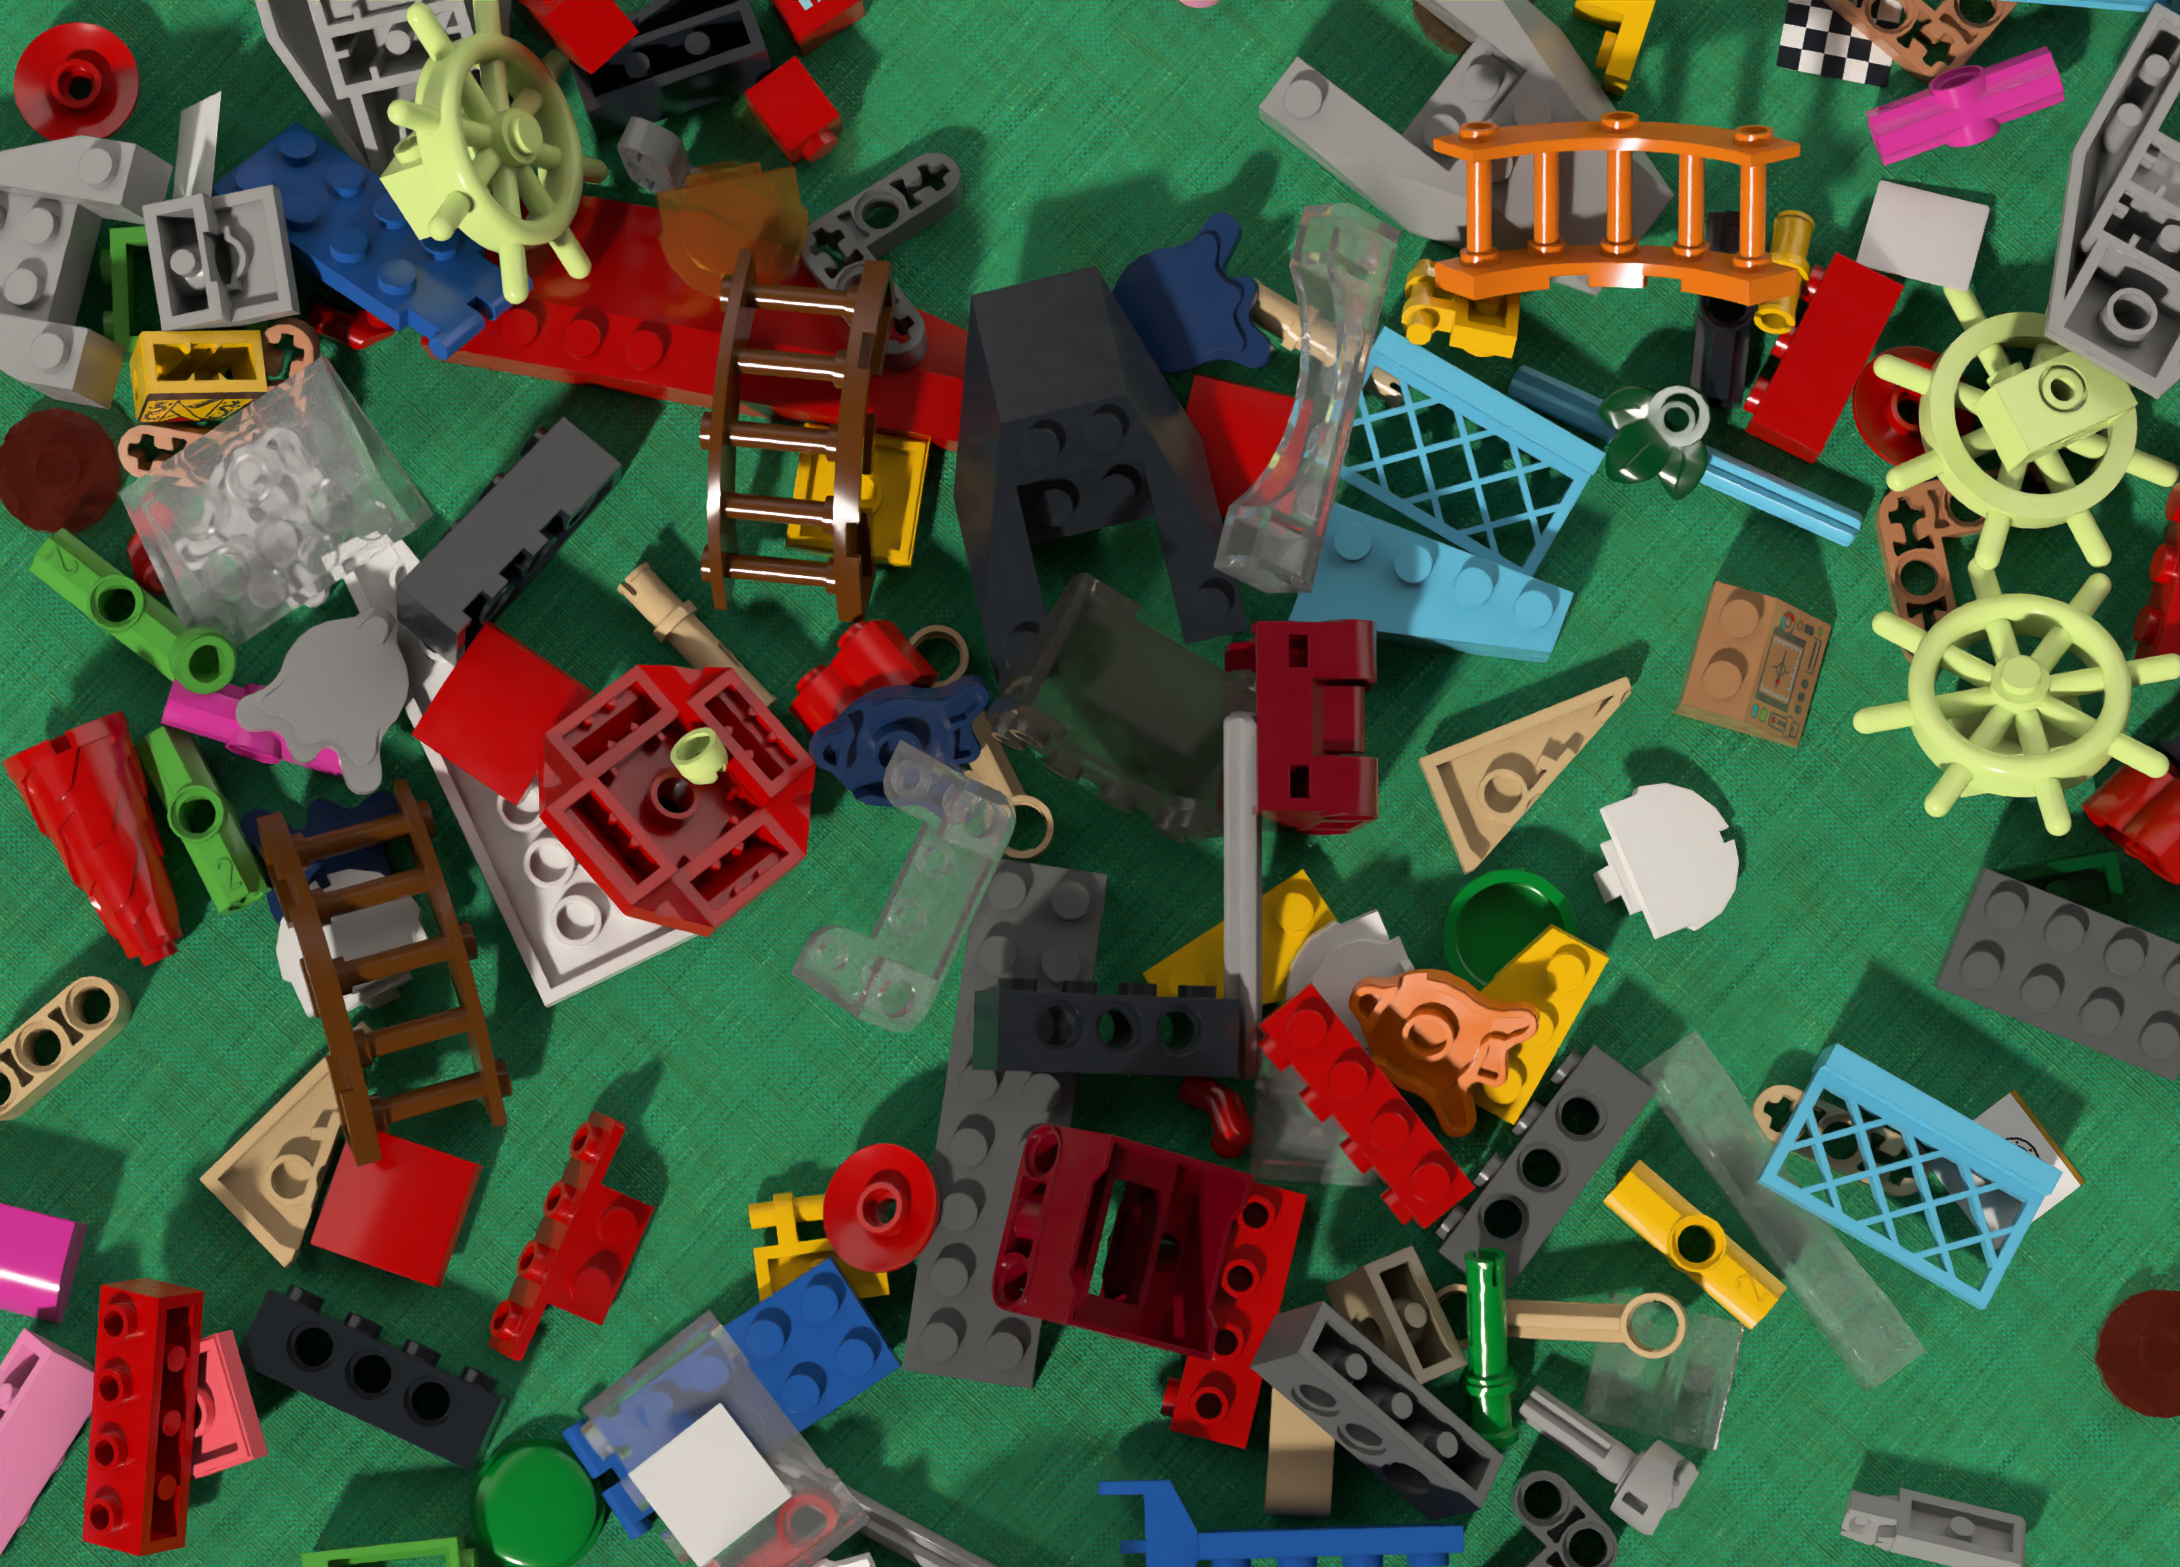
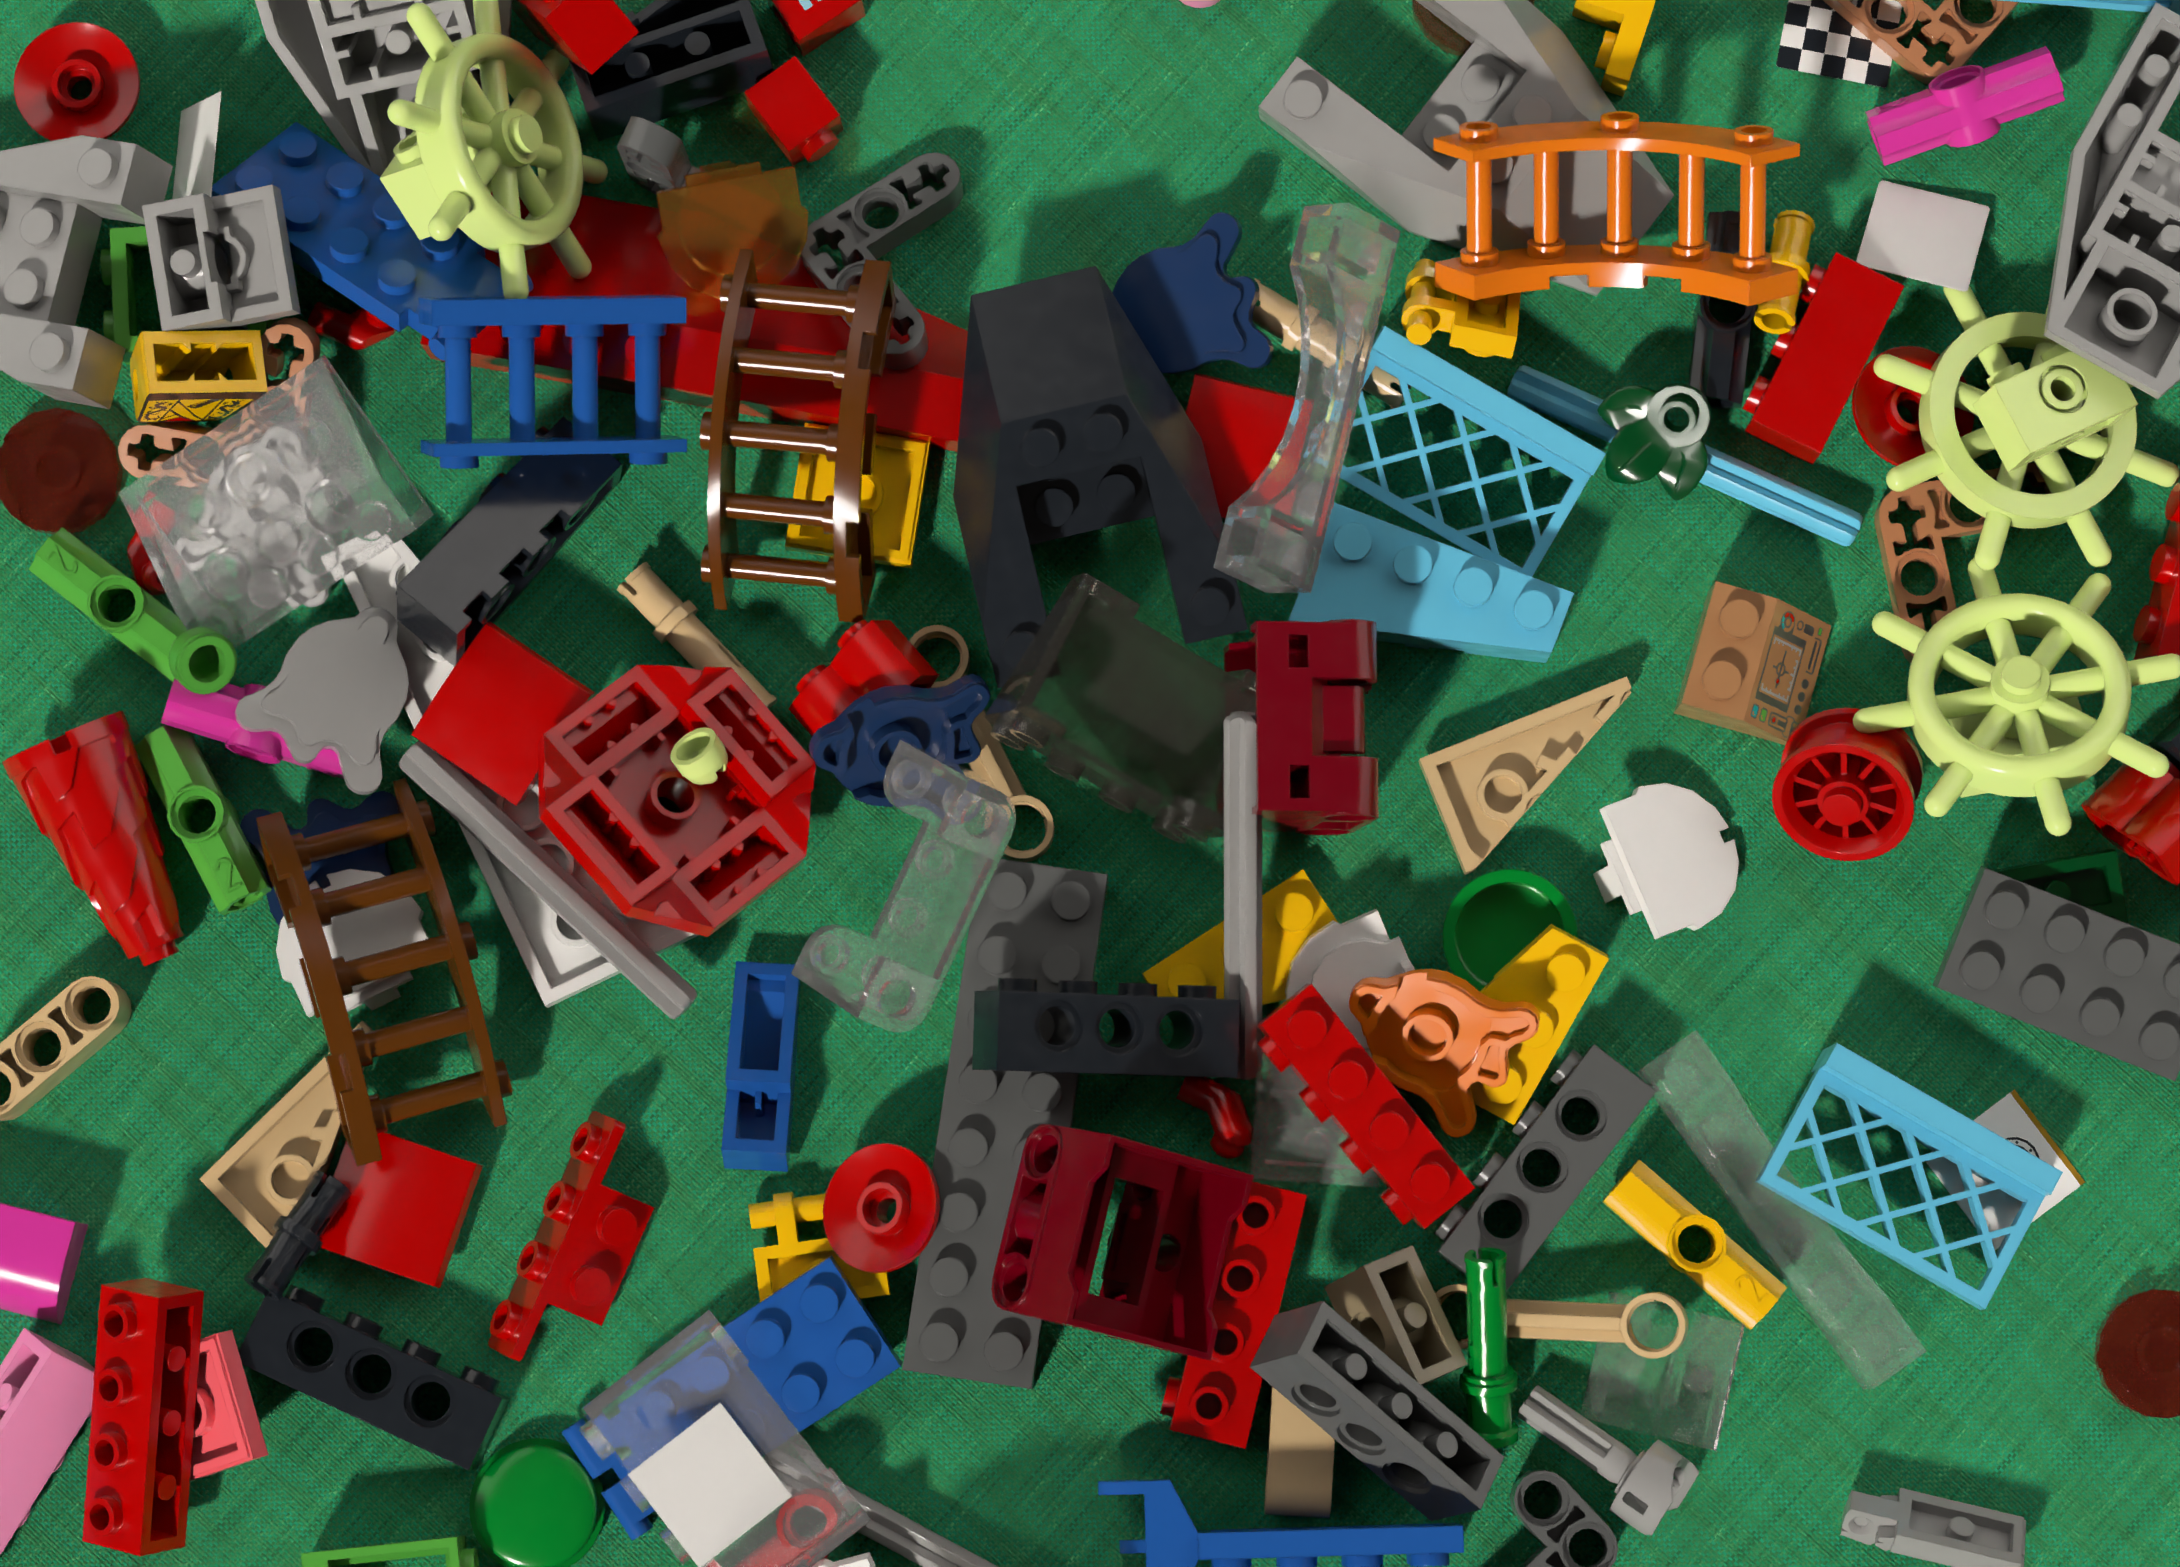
tan beam [1750,1085,1930,1197] -> none
none -> black pin [244,1171,351,1301]
none -> light grey axle [399,741,697,1019]
none -> blue fence [419,295,687,469]
none -> blue slope [721,961,800,1172]
none -> red wheel [1772,708,1923,861]

